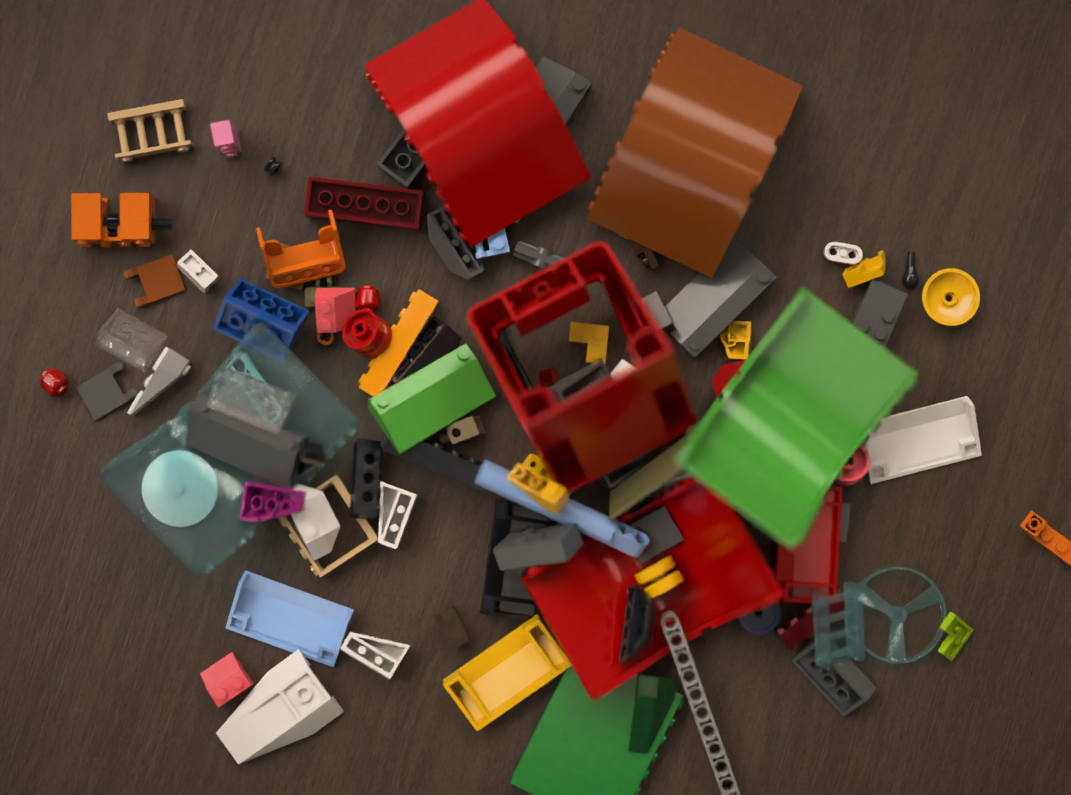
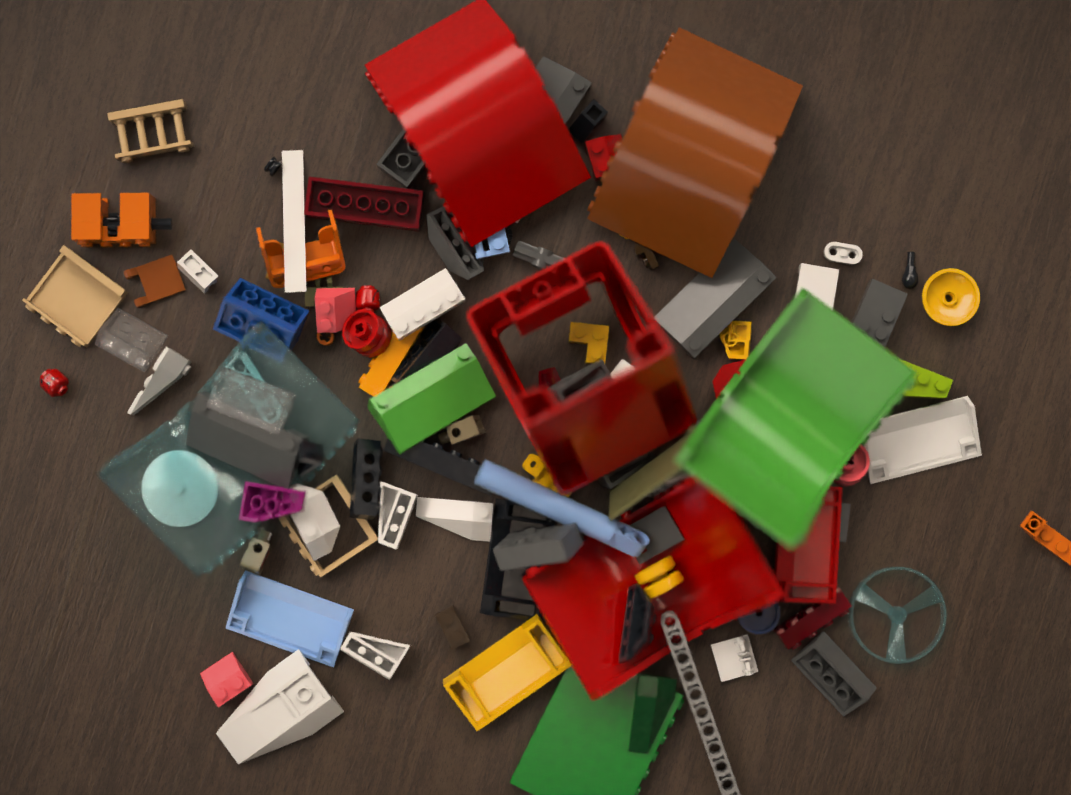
dark grey flag [76,362,139,421] -> none
bright pink brick [210,120,242,158] -> none
black piece [499,330,534,392] -> none
yellow slope [507,463,569,515] -> none
brick [636,291,676,335] -> none
clear light blue fence [813,581,865,670] -> none
yellow slope [842,250,886,288] -> none
lime plate [938,611,974,661] -> none
none -> tan panel [22,245,128,347]
none -> dark tan torso [240,529,272,575]
none -> white sticker [282,150,306,292]
none -> white slope [380,268,465,341]
none -> white wedge [416,497,494,542]
none -> black slope [568,99,608,144]
none -> red slope [584,134,623,181]
none -> white hinge [711,634,758,682]
none -> white panel [795,263,839,309]
none -> lime wedge [900,359,953,399]

